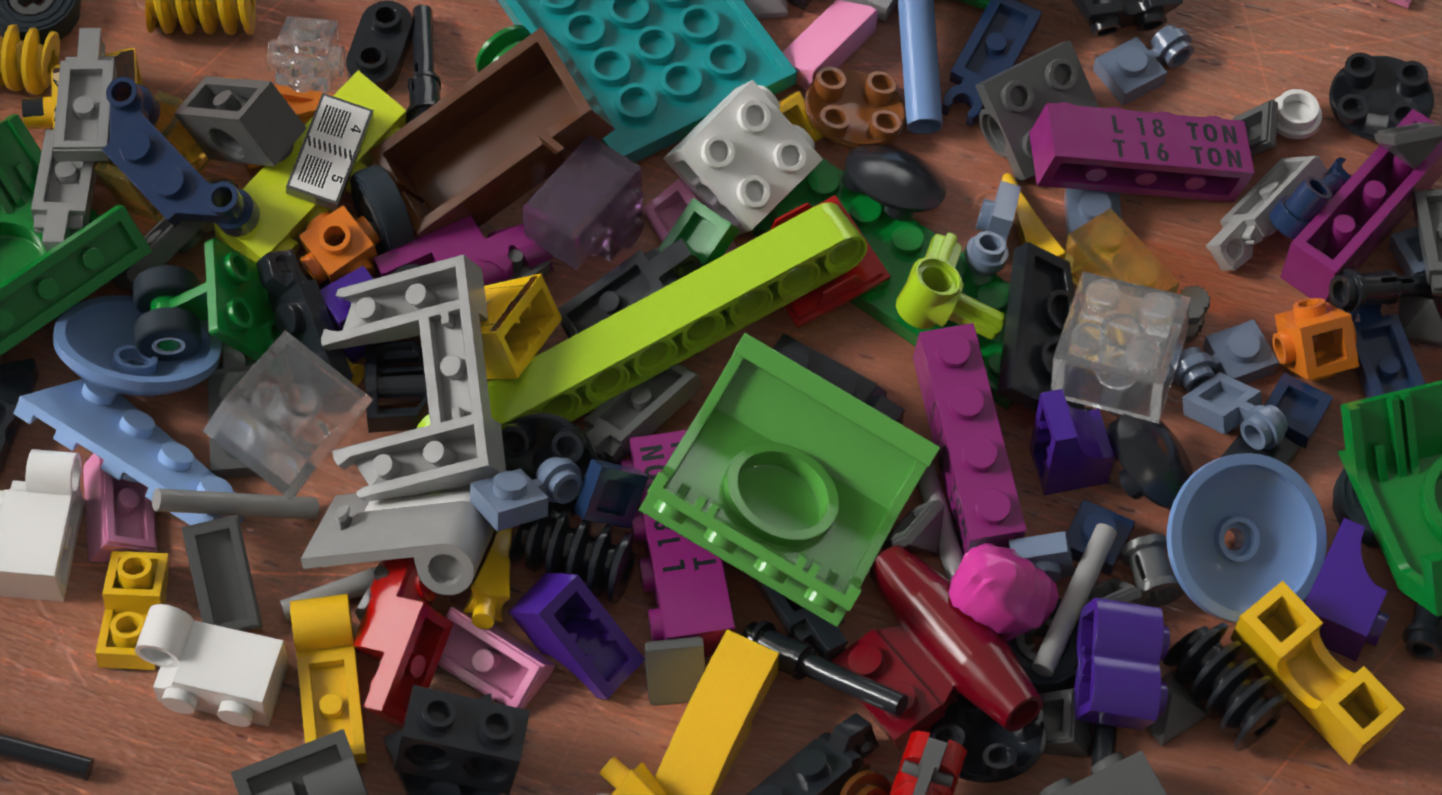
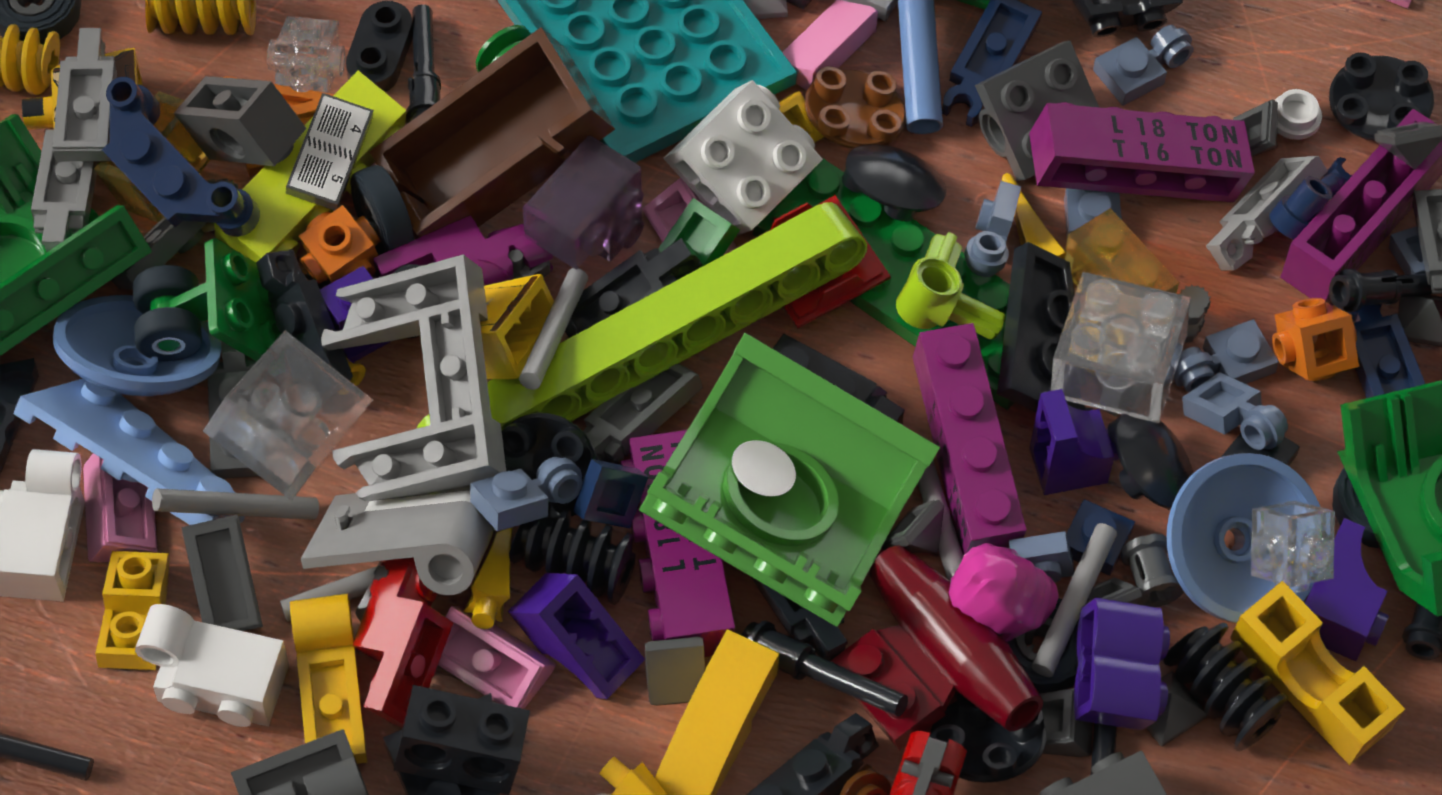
black piece [365,341,429,433] -> none
dark blue plate [1264,372,1333,449] -> none
none -> light grey bar [519,268,588,390]
none -> white sticker [732,440,796,497]
none -> clear brick [1251,501,1335,593]

